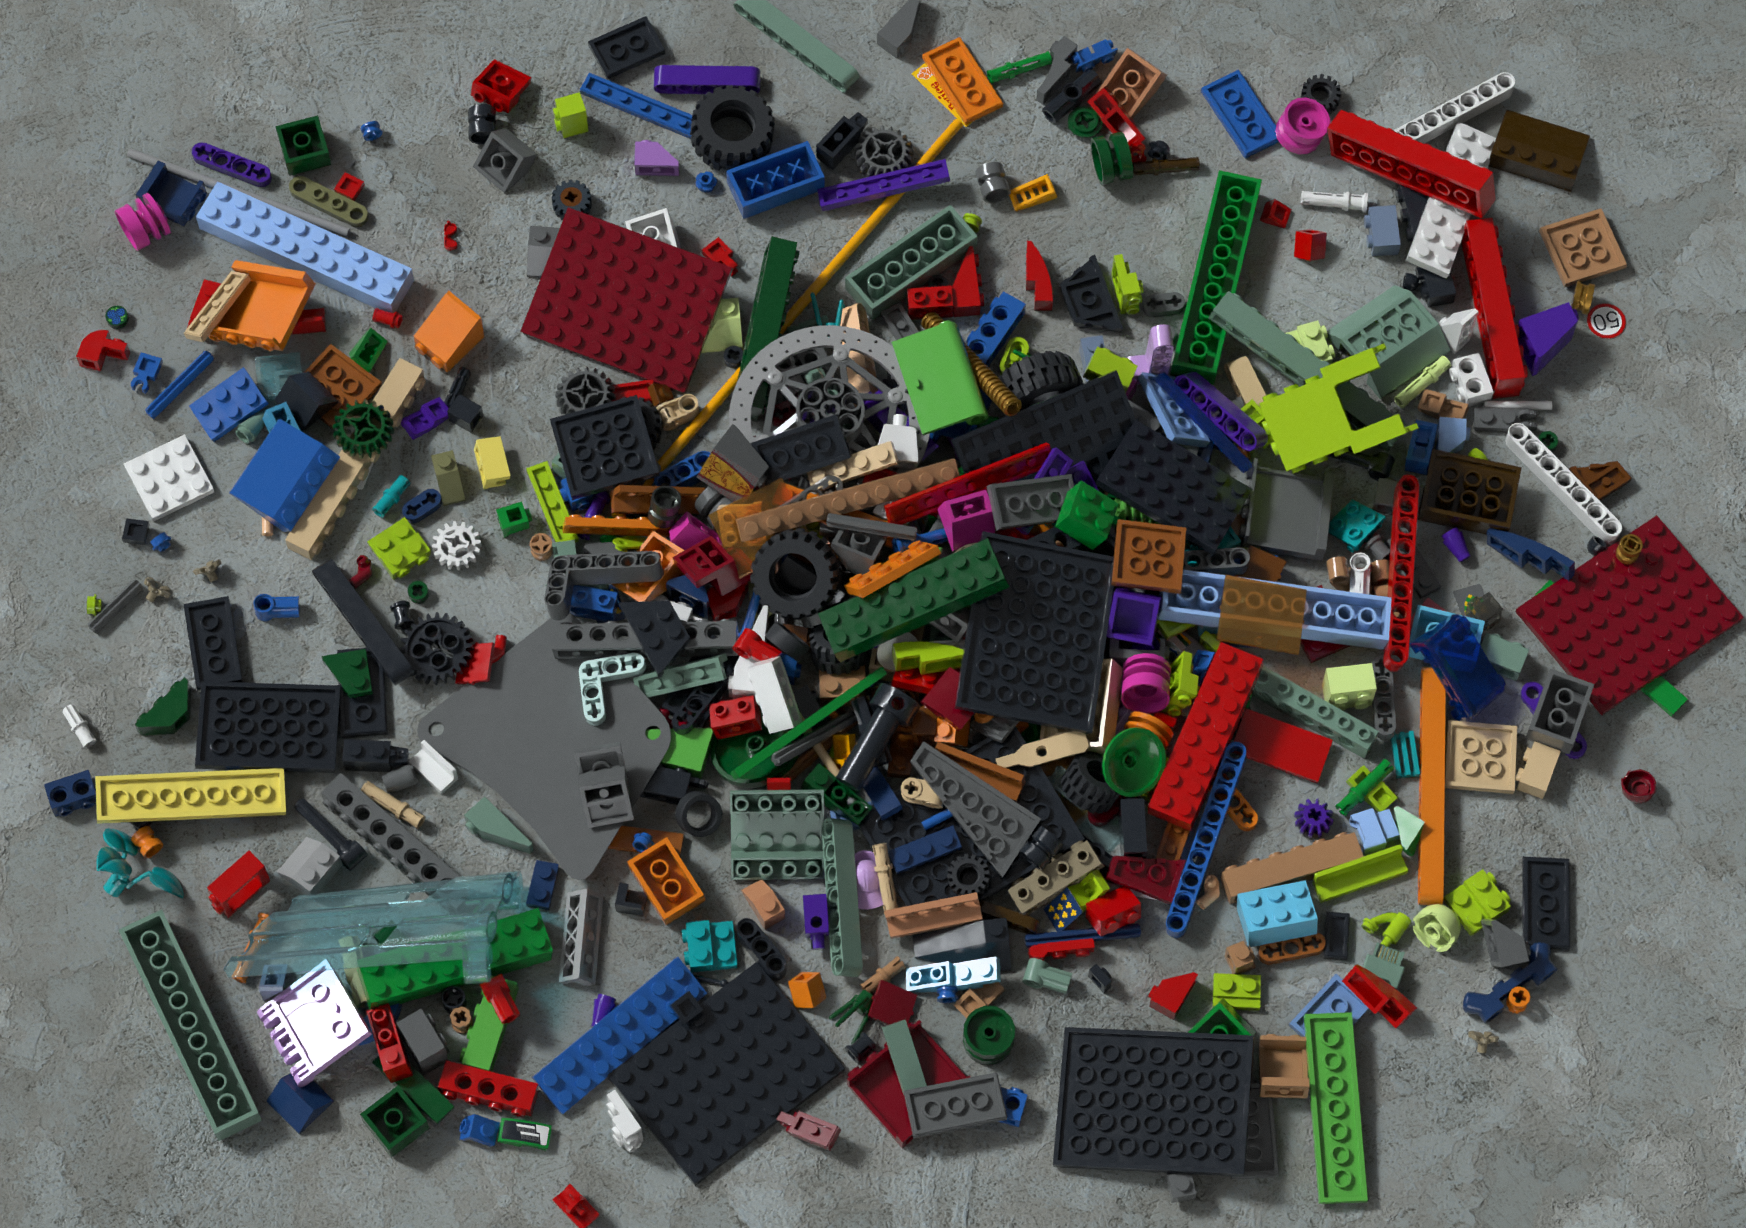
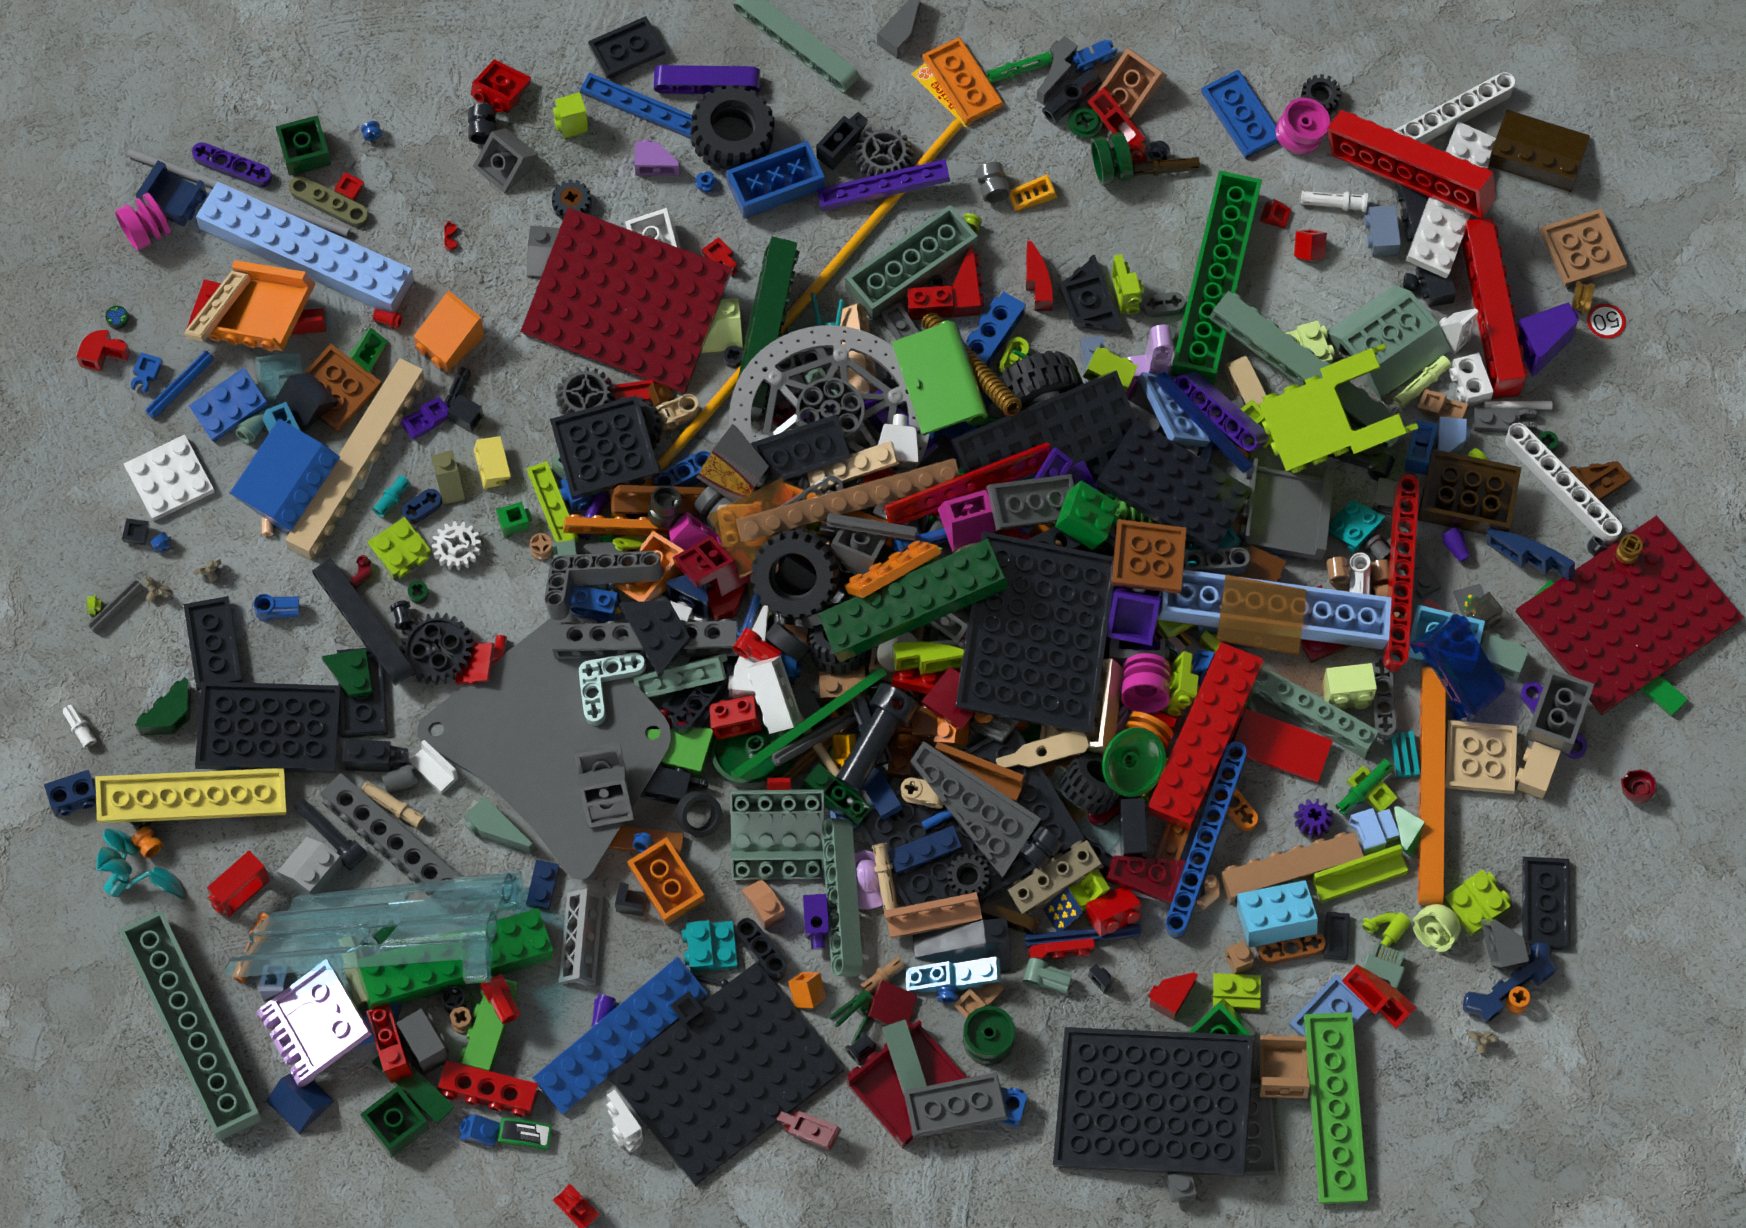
dark green gear [333,399,394,459] -> none

